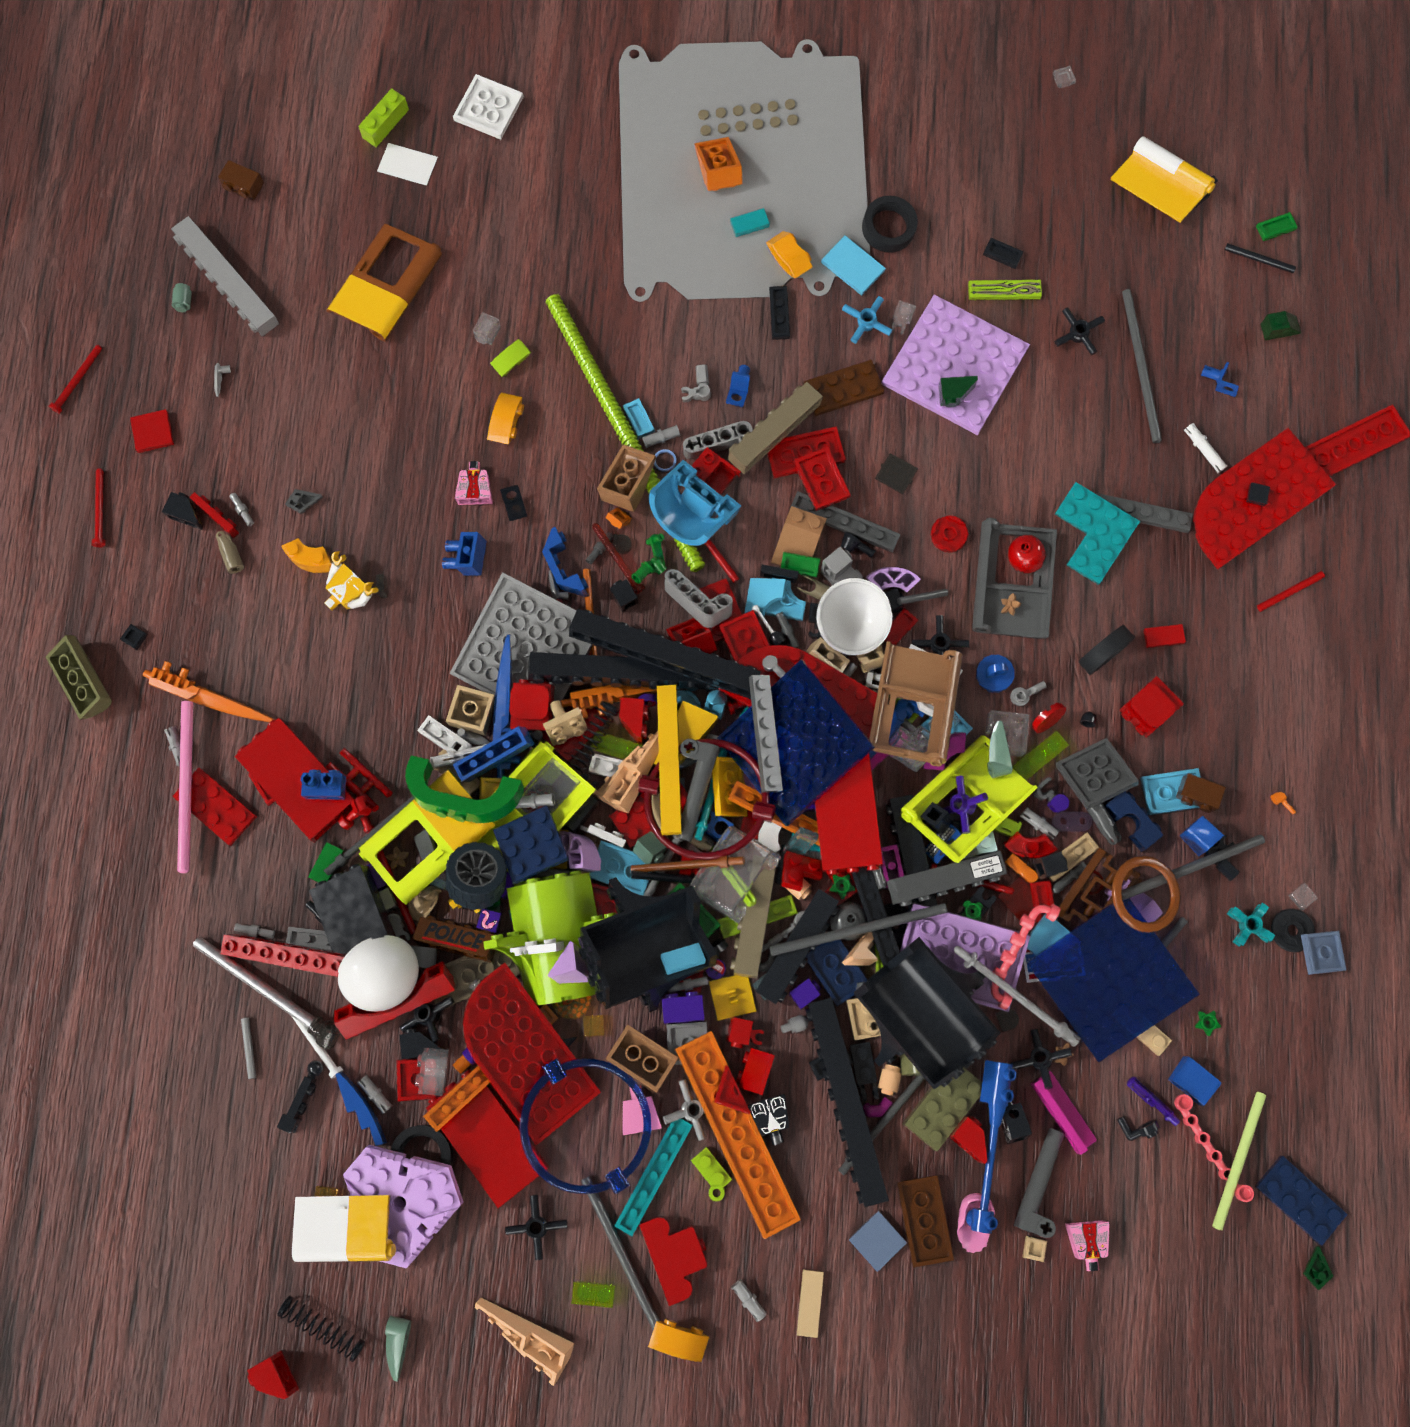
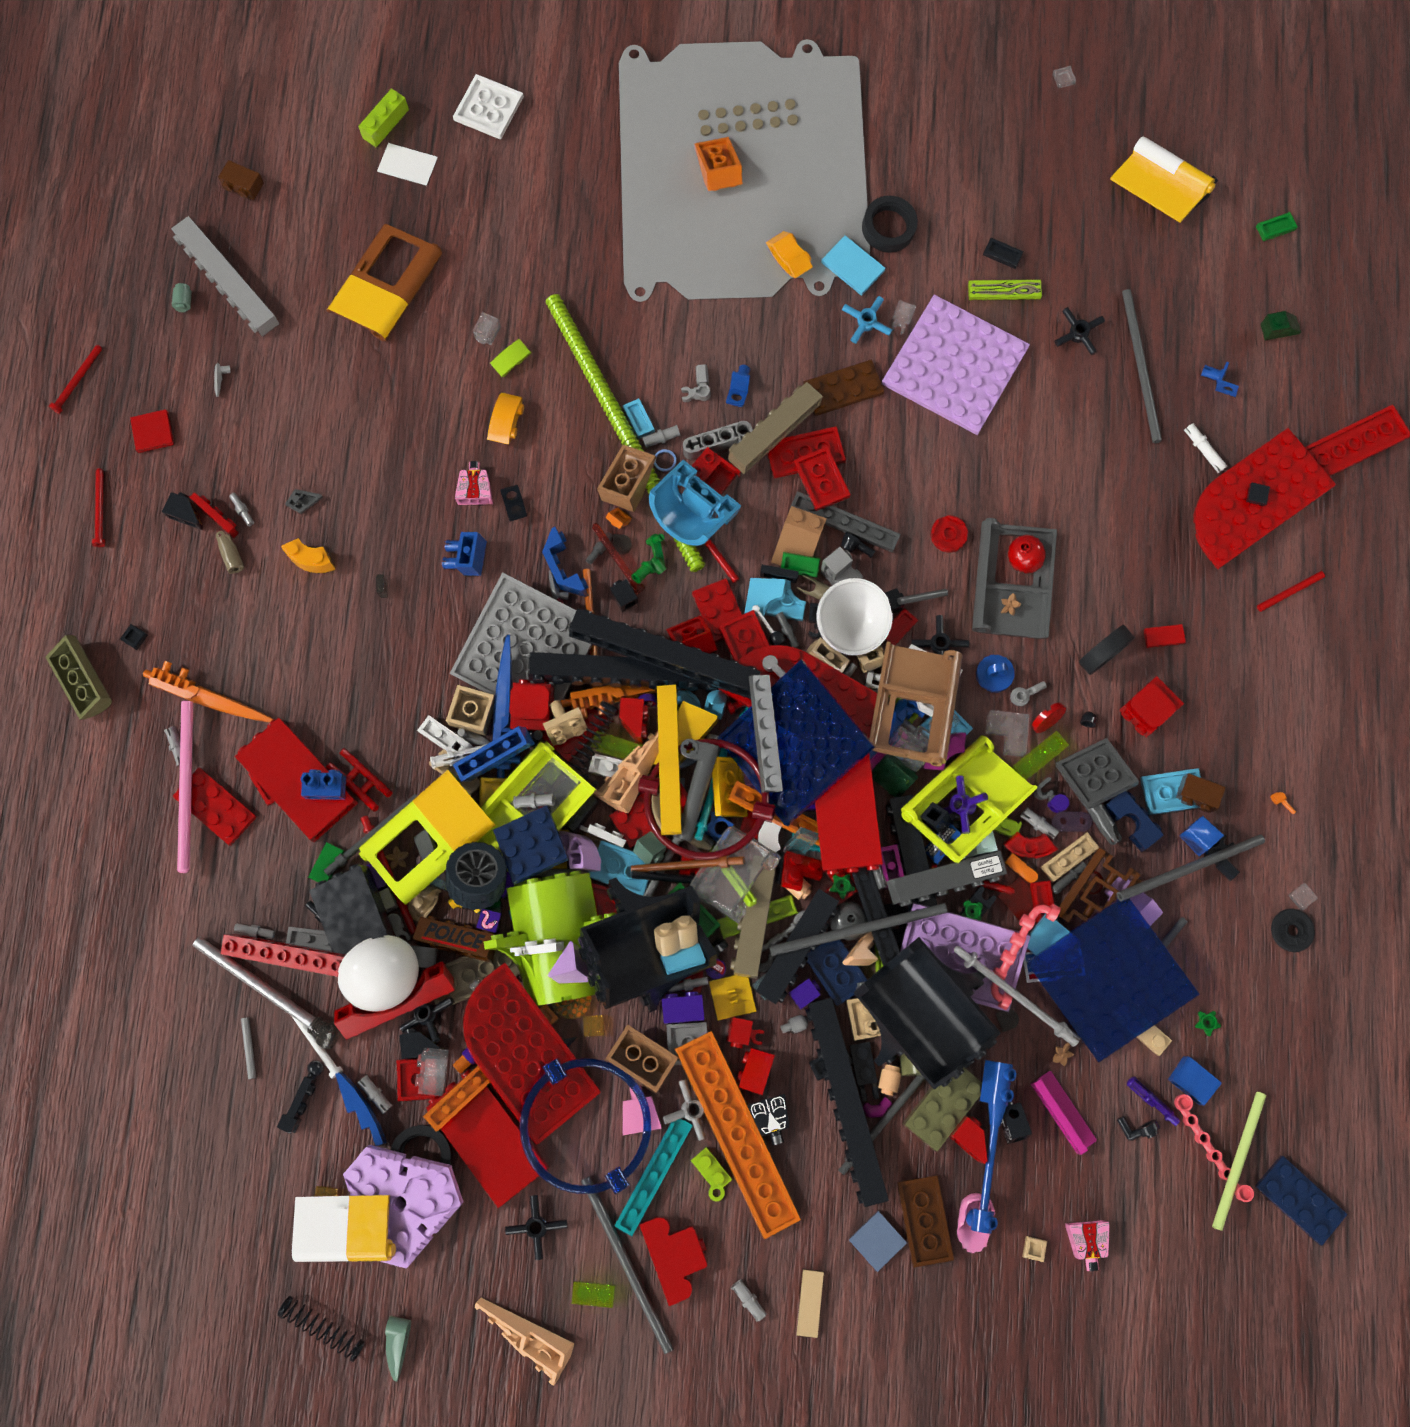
red slope [247,1351,299,1400] -> none
torso [324,551,378,611] -> none
red leg [338,796,372,830] -> none
green arch [405,755,525,823] -> none
light orange brick [648,1319,709,1362] -> none
light grey beam [665,569,733,628] -> none
red tile [713,1066,751,1115] -> none
teal tile [730,208,770,237] -> none
black tile [769,286,790,340] -> none
lavender brick [866,567,921,592] -> none
clear smoke piece [875,453,918,494] -> none
dark green slope [938,376,978,408] -> none
sand green piece [987,720,1012,778] -> none
black bar [1011,1029,1072,1089] -> none
dark grey axle [1013,1128,1065,1238] -> none
black brick [1033,851,1068,880] -> none
teal plate [1055,482,1140,585] -> none
dark grey plate [1093,492,1193,533] -> none
dark orange wedge [1112,855,1180,933] -> none
black bar [1224,243,1296,273] -> none
teal pin [1227,903,1275,947] -> none
sand blue tile [1301,931,1346,975] -> none
dark green piece [1303,1246,1334,1290] -> none
none -> tan brick [654,916,698,956]
none -> clear green plate [871,754,918,798]

